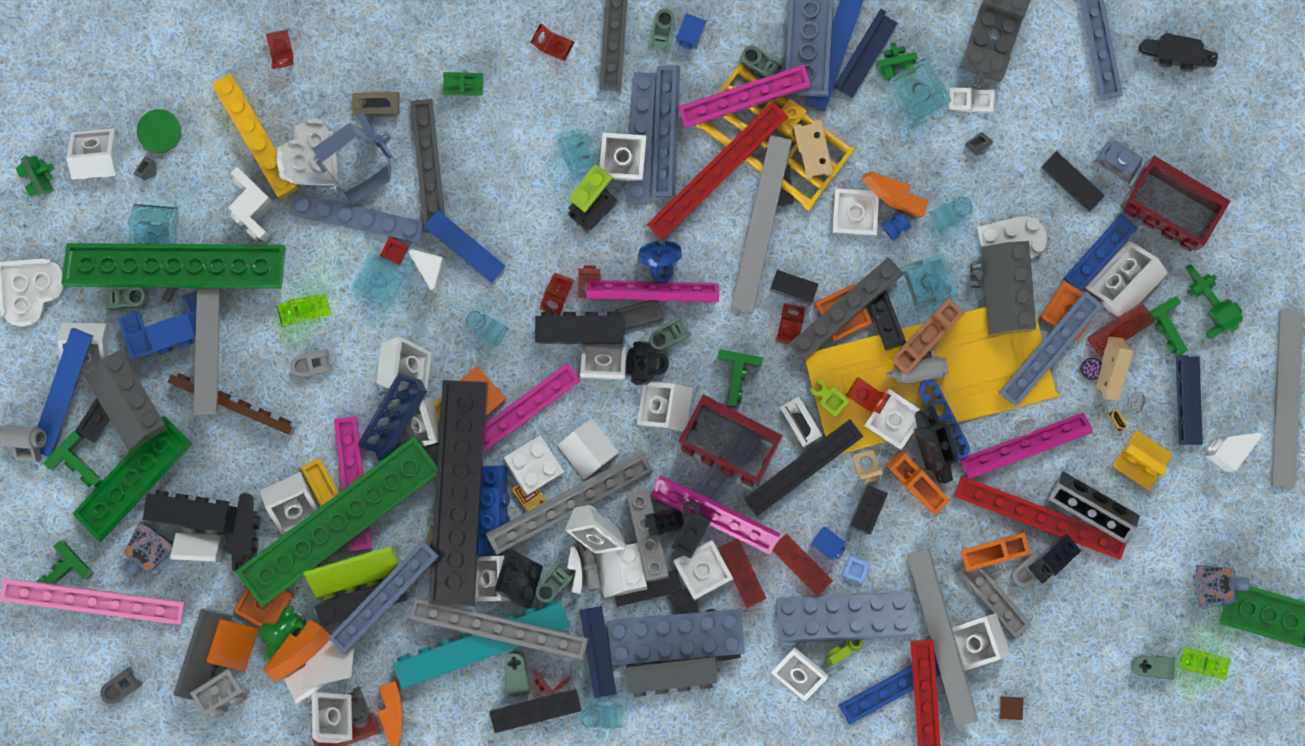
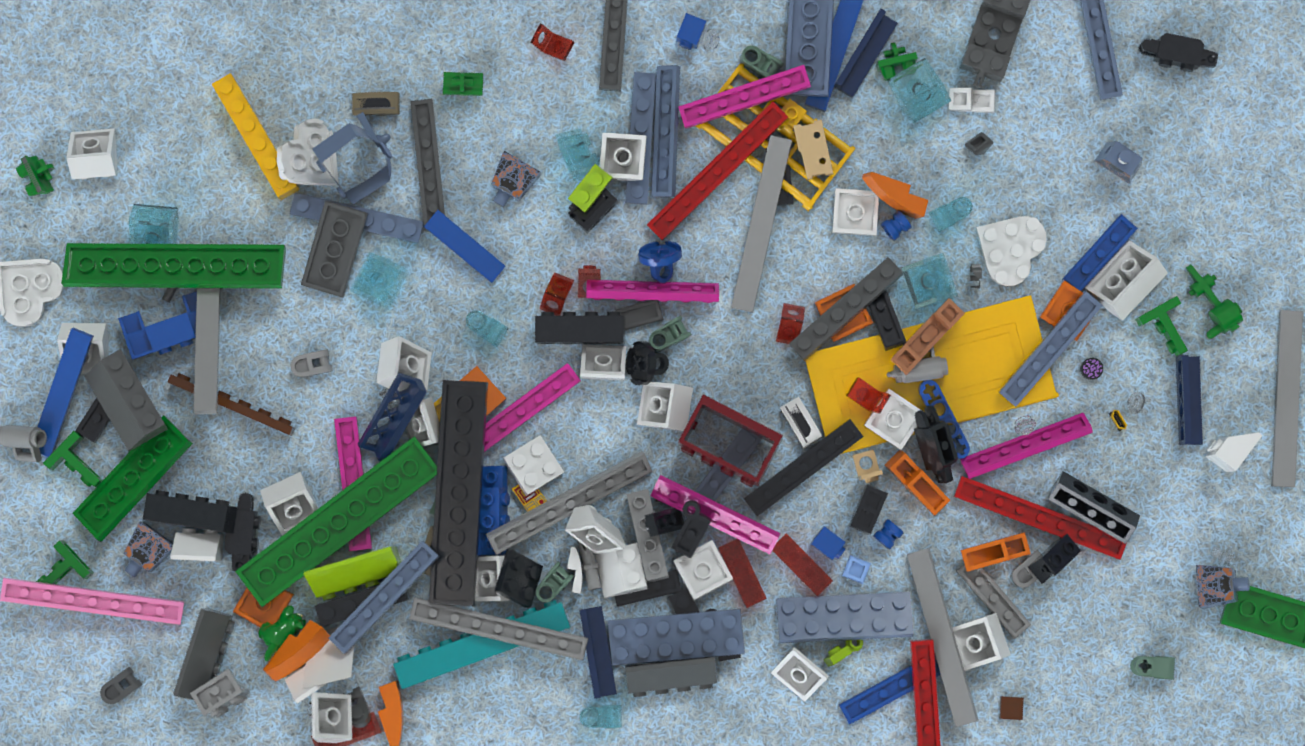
sand green piece [105,287,149,310] -> none
dark grey slope [134,156,156,181] -> none
green tile [137,109,182,153] -> none
orange tile [206,619,258,671] -> none
white bracket [228,167,274,243] -> none
clear red bracket [266,29,294,69] -> none
clear neon green slope [276,294,332,327] -> none
yellow tile [300,457,339,506] -> none
red tile [379,237,409,266] -> none
white slope [408,249,446,294] -> none
black brick [489,688,582,733] -> none
sand green piece [504,652,530,696] -> none
clear red bracket [532,668,572,695] -> none
white slope [557,418,619,480] -> none
sand green piece [648,9,675,53] -> none
green bracket [717,349,763,407] -> none
black panel [770,270,819,305] -> none
lime plate [809,379,850,418] -> none
dark grey slope [981,241,1036,335] -> none
black tile [1041,151,1105,212] -> none
clear red plate [1087,302,1155,357] -> none
tan piece [1095,337,1134,400] -> none
yellow bracket [1112,430,1172,490] -> none
dark red hose [1119,156,1231,252] -> none
clear neon green slope [1180,647,1231,681] -> none
none -> dark grey tile [301,200,368,298]
none -> torso [491,151,541,208]
none -> blue wheel [873,519,904,550]

